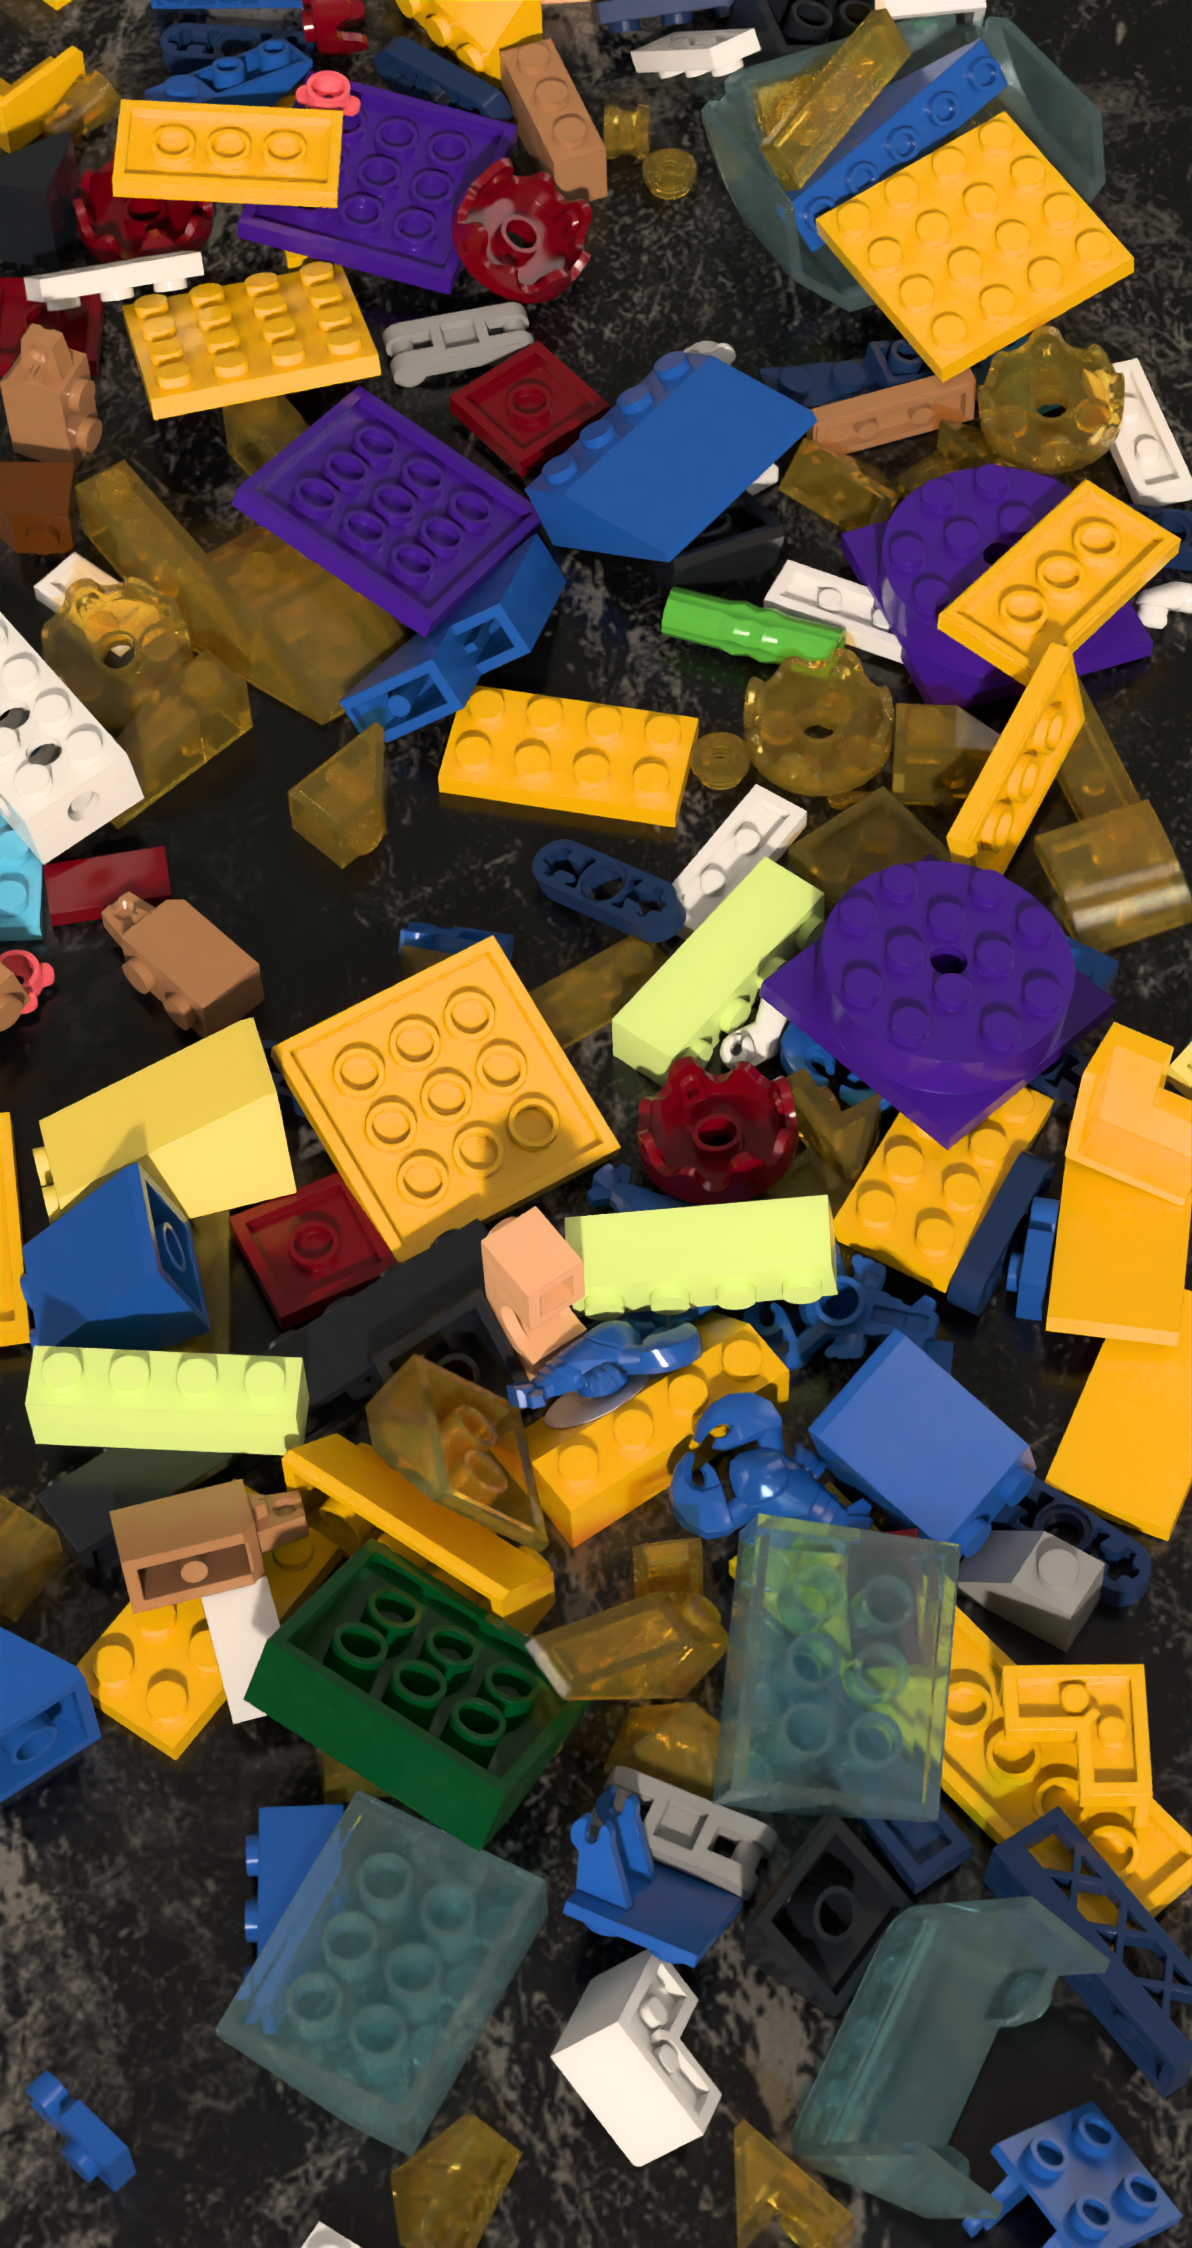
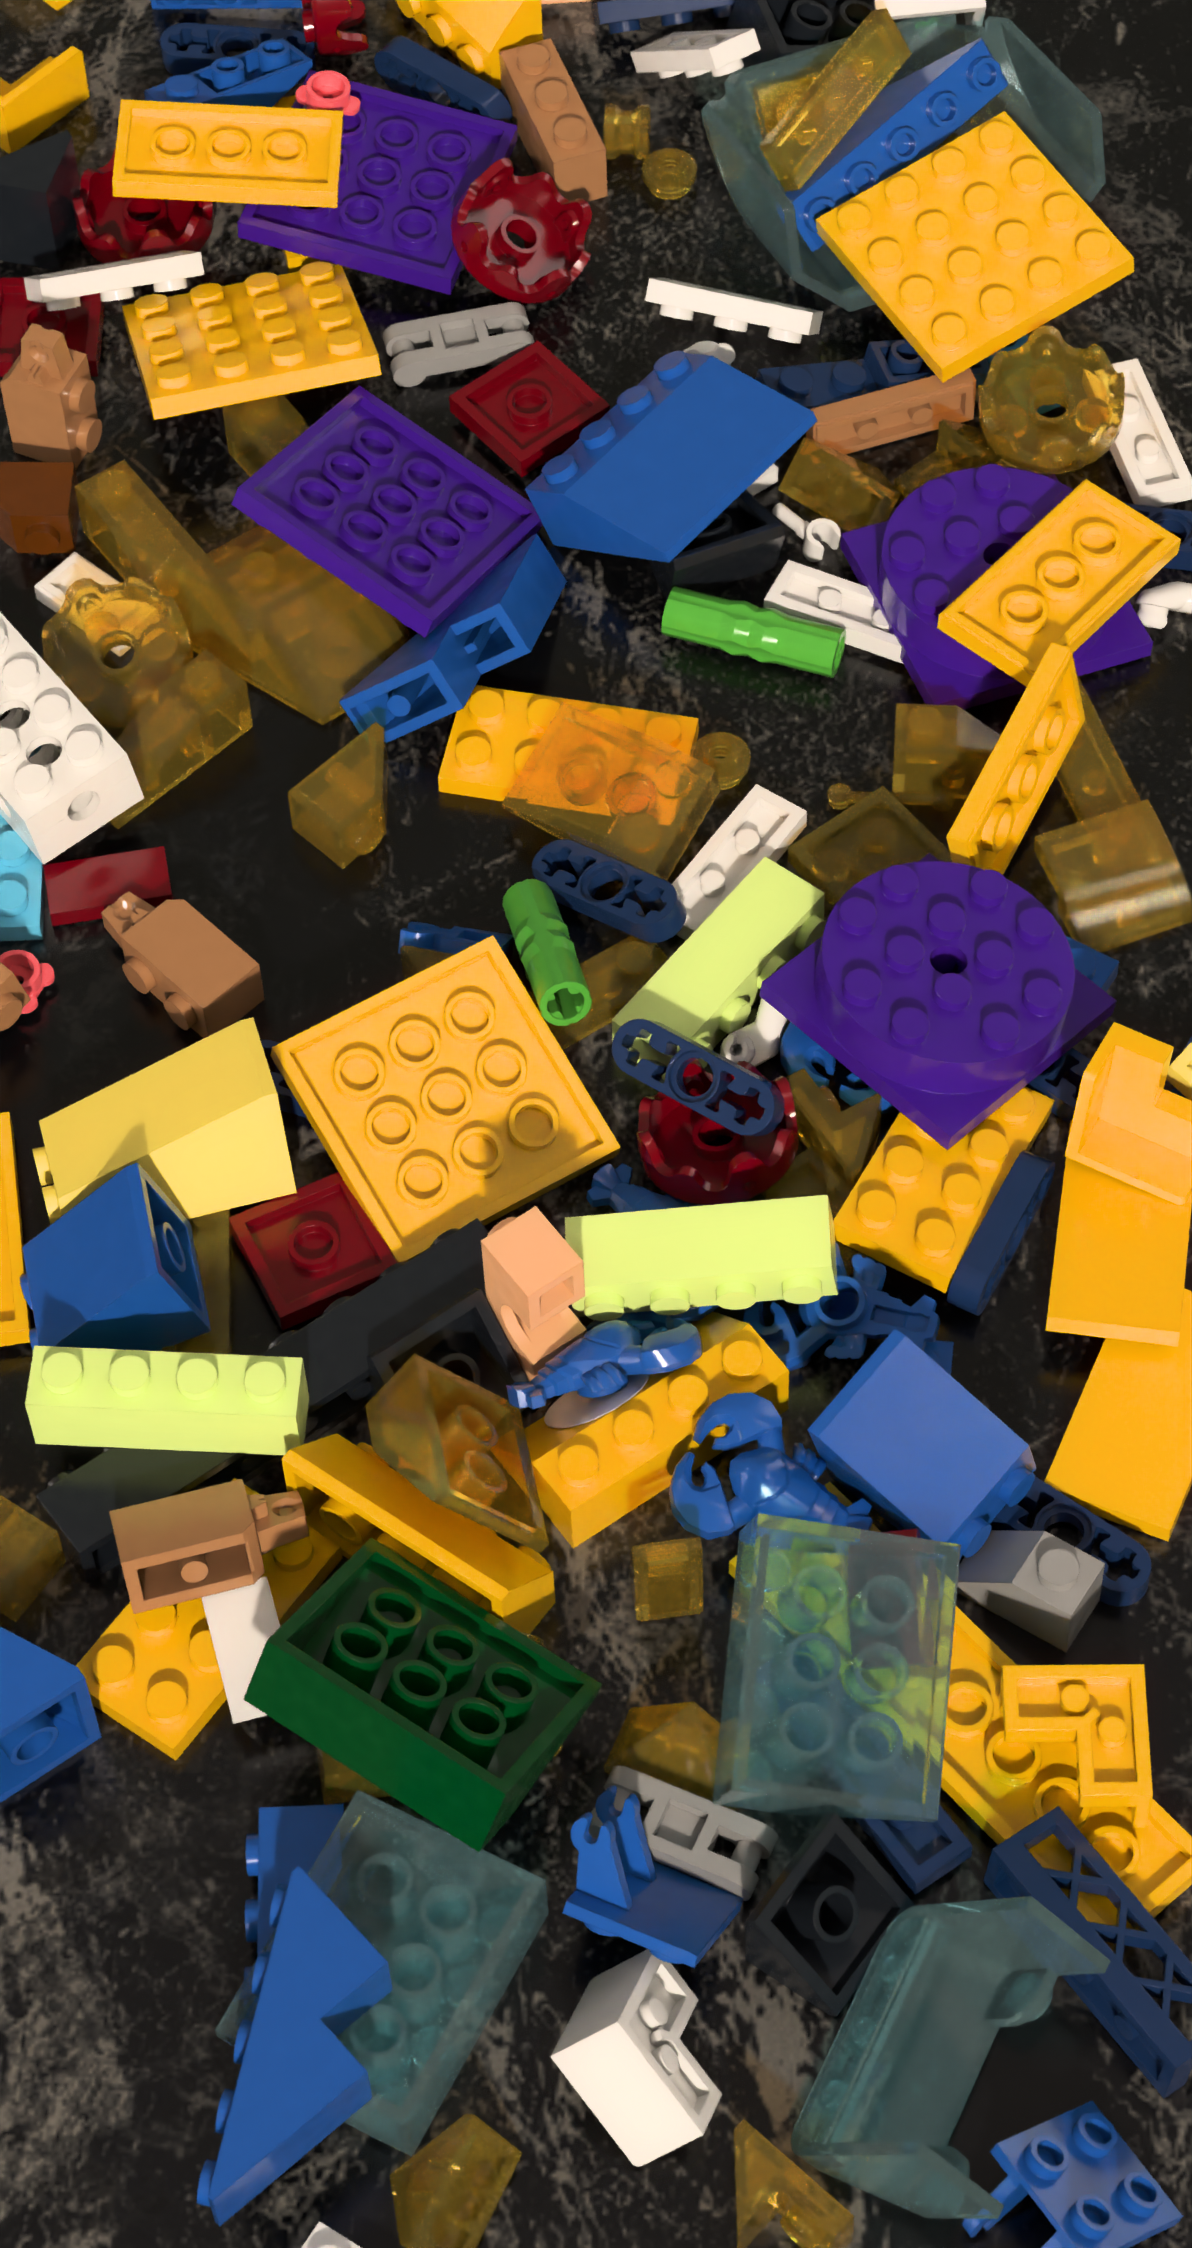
blue plate [25,2070,136,2193] -> none
clear yellow cone [39,70,121,141] -> none
clear yellow slope [525,1591,735,1700] -> none
clear yellow plate [743,648,895,796] -> none
blue plate [1006,1196,1060,1321] -> none
none -> blue slope [197,1866,393,2226]
none -> clear yellow slope [501,702,721,881]
none -> bright green axle [502,879,592,1026]
none -> dark blue beam [612,1019,785,1136]
none -> white plate [645,277,823,344]
none -> white hand [772,503,841,562]

